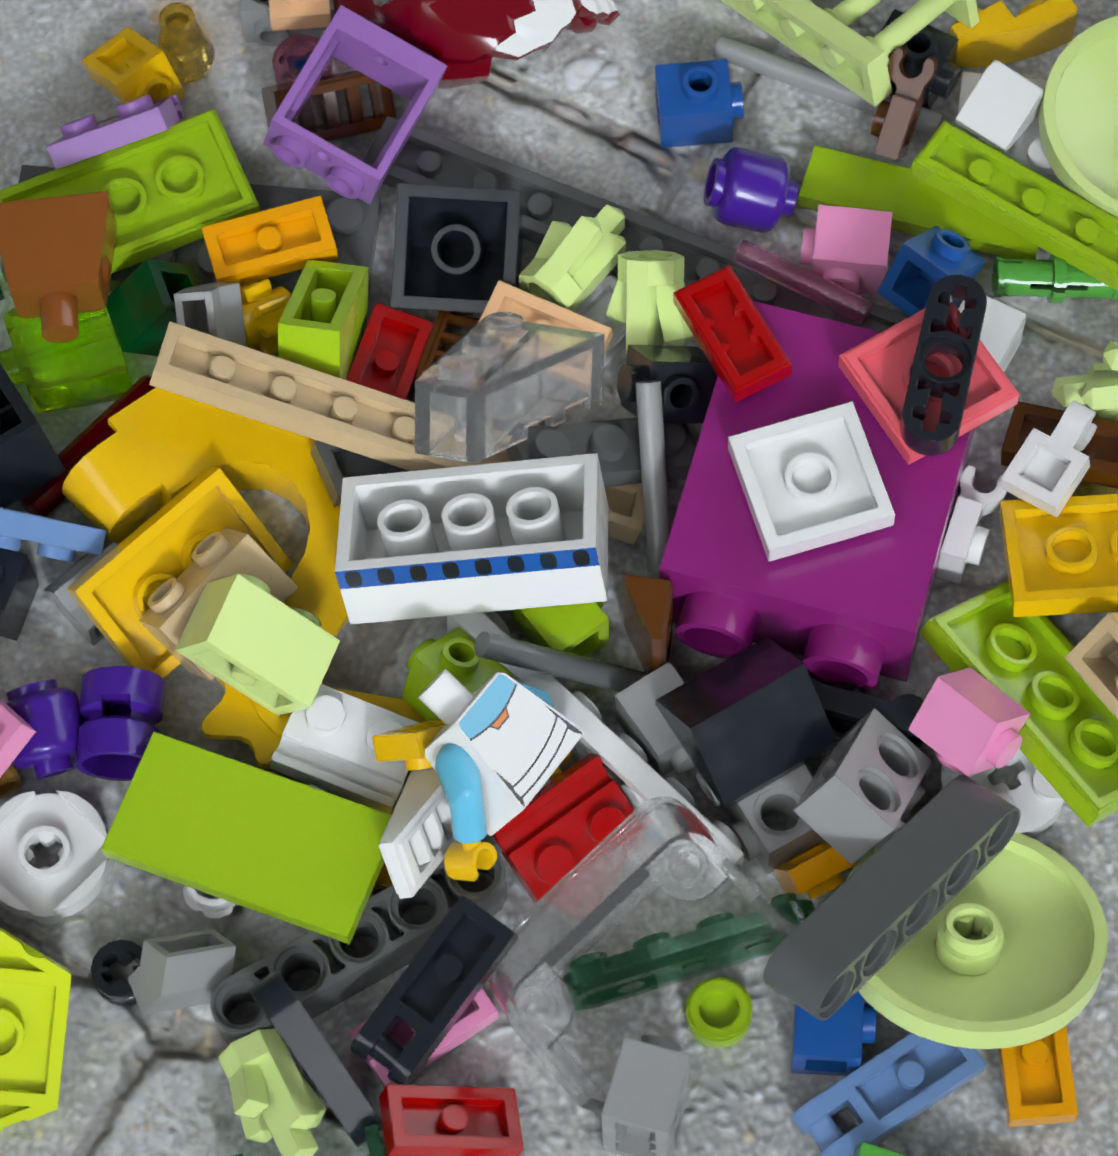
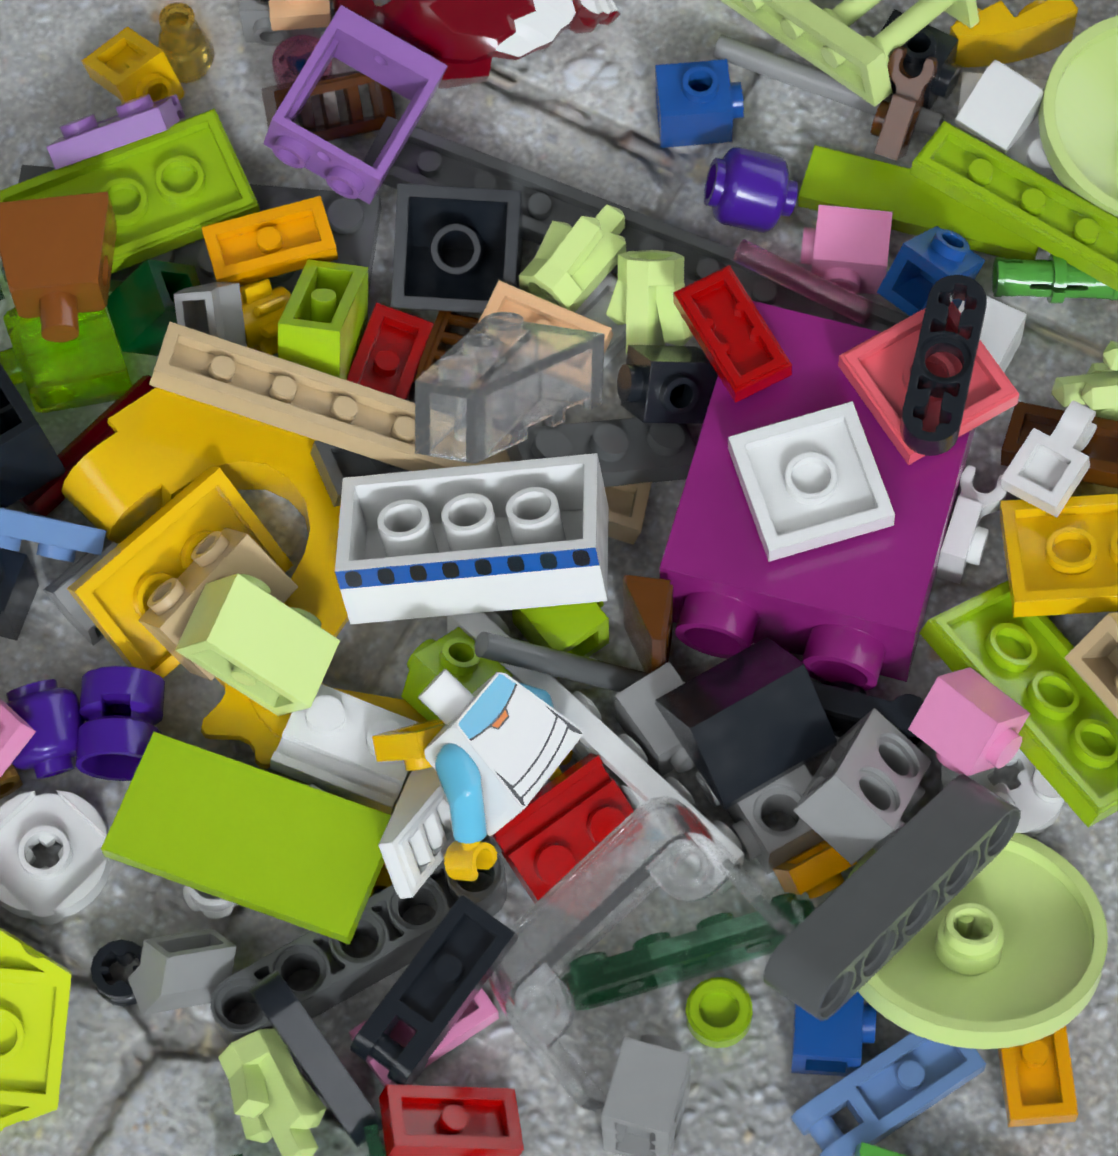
light grey bar [635,380,670,573] -> none

